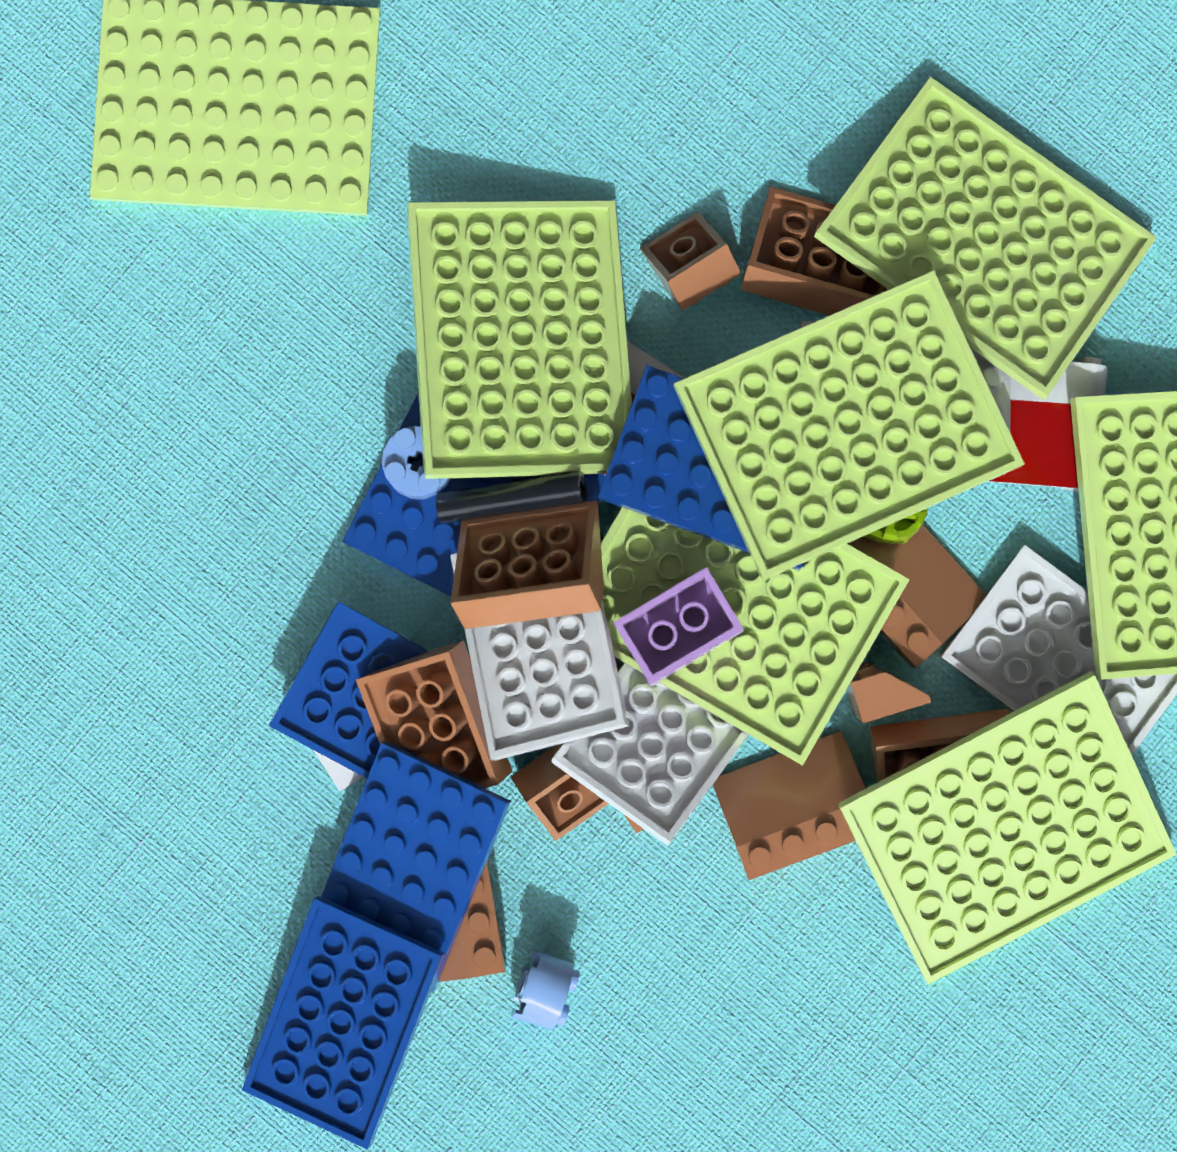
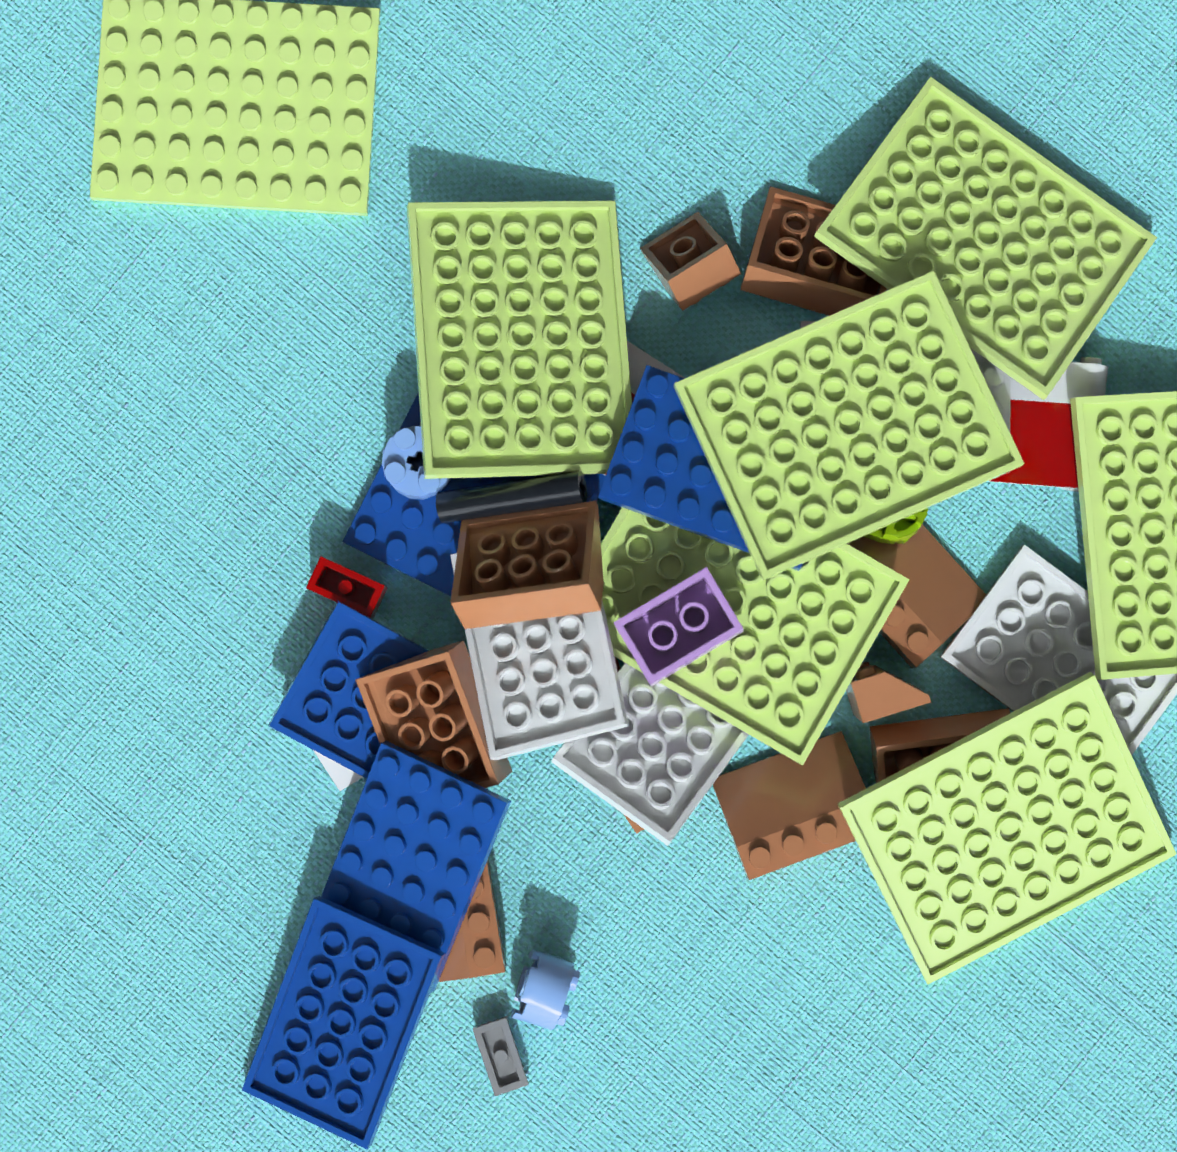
nougat slope [510,743,609,841] -> none
none -> red brick [306,556,388,619]
none -> light grey plate [473,1016,529,1096]

